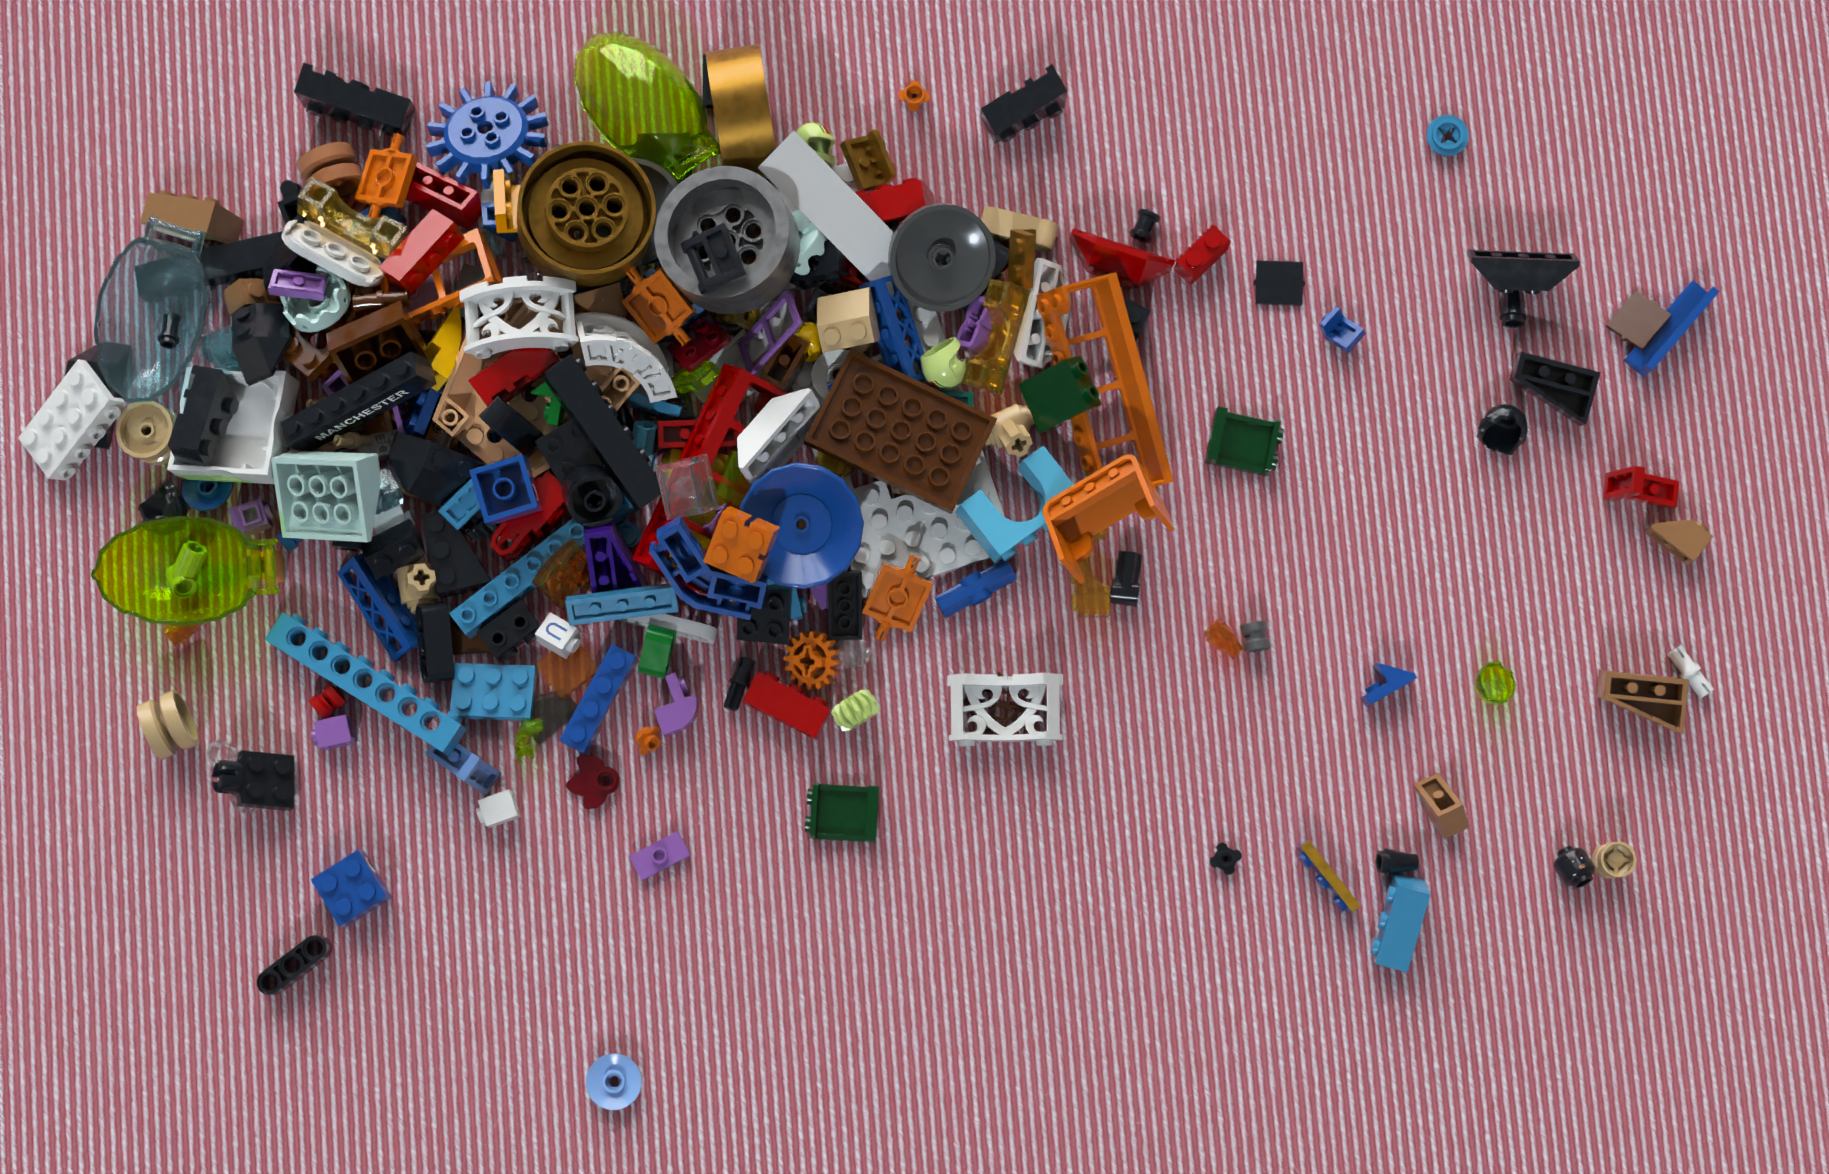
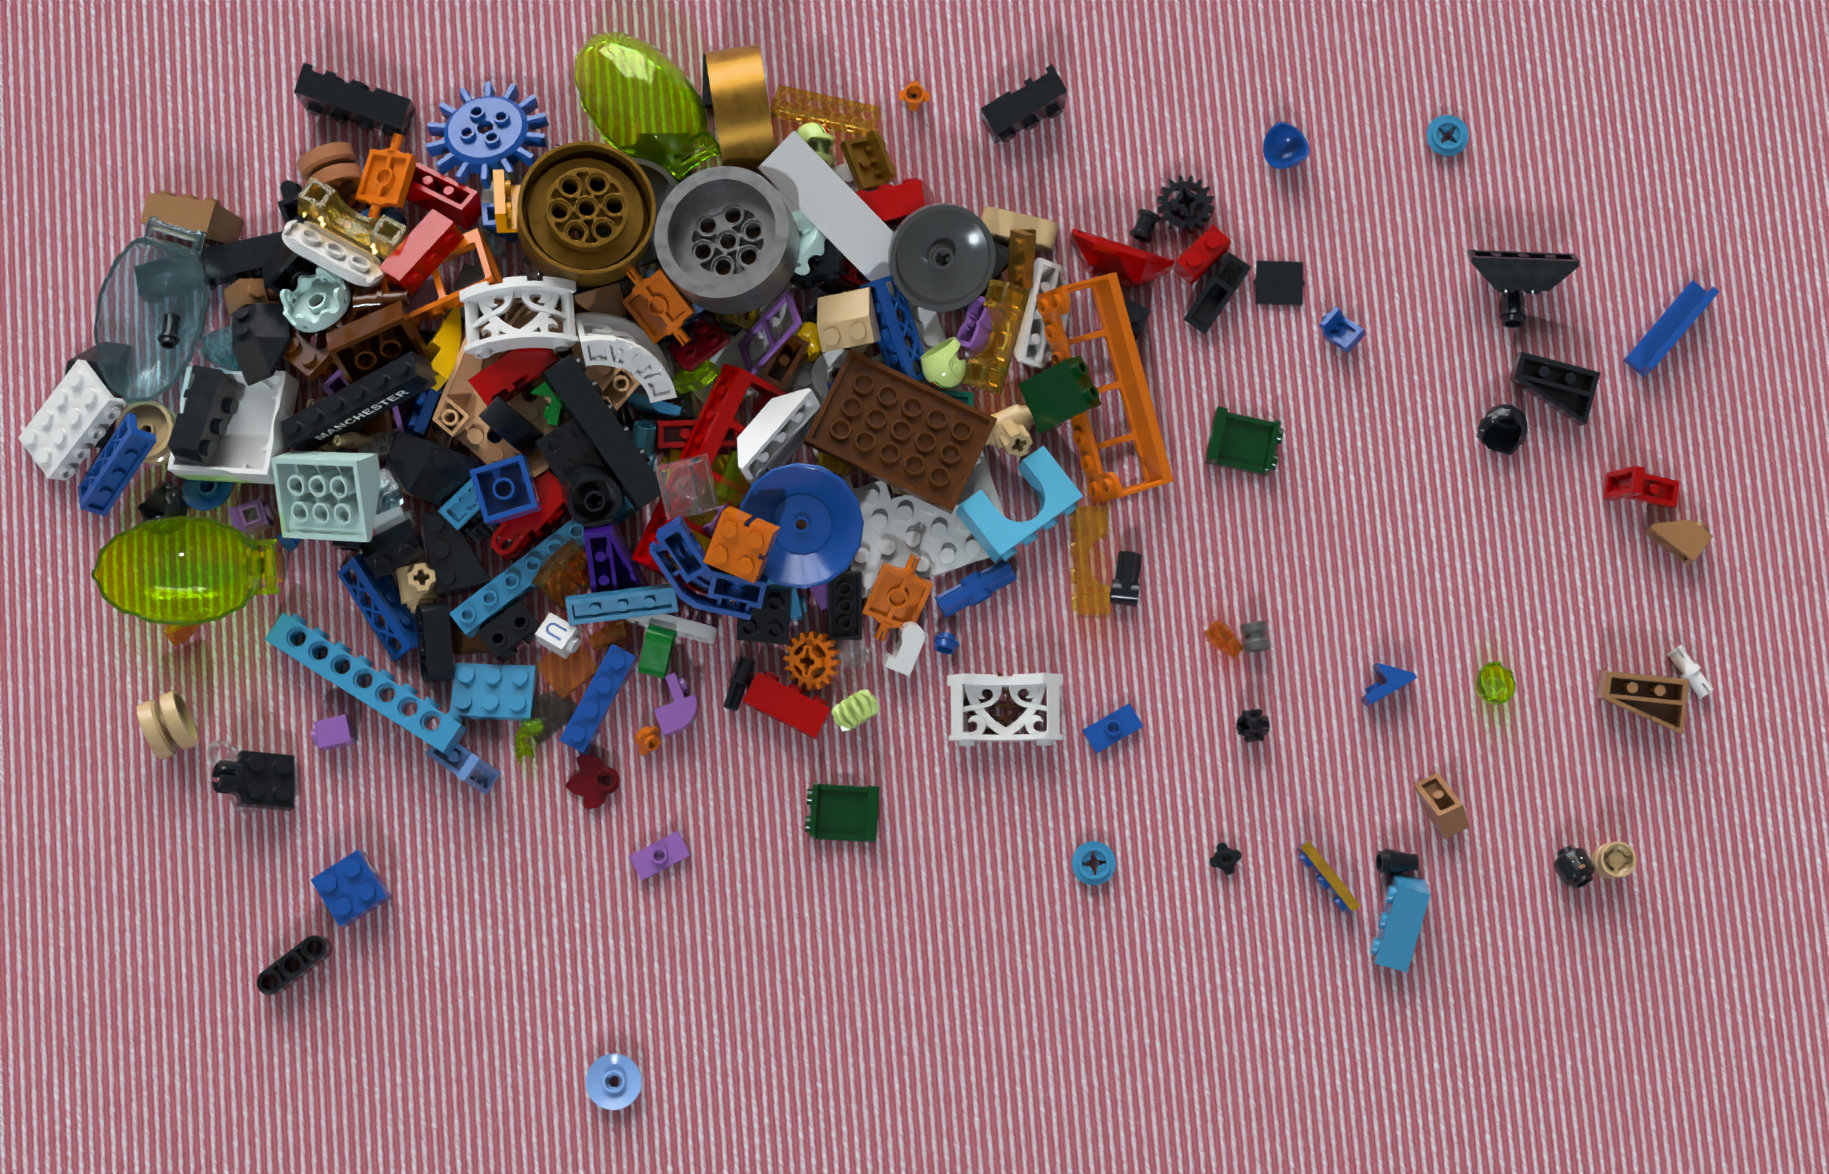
lime piece [165,540,208,598] -> none
medium lavender plate [268,269,329,301] -> none
red wheel [308,682,347,719] -> none
white brick [476,789,521,828] -> none
dark azure plate [617,522,641,549] -> none
black plate [680,223,746,295] -> none
orange windscreen [1042,454,1175,584] -> none
reddish brown piece [1606,291,1672,350] -> none
none -> blue fence [78,412,156,517]
none -> clear orange cone [589,620,631,650]
none -> clear yellow fence [770,84,881,136]
none -> white leg [882,621,925,676]
none -> blue plate [933,632,960,655]
none -> dark azure gear [1072,841,1116,885]
none -> blue plate [1082,703,1143,754]
none -> black gear [1157,175,1214,234]
none -> black slope [1183,252,1253,334]
none -> black gear [1236,709,1270,742]
none -> blue helmet [1263,122,1310,169]

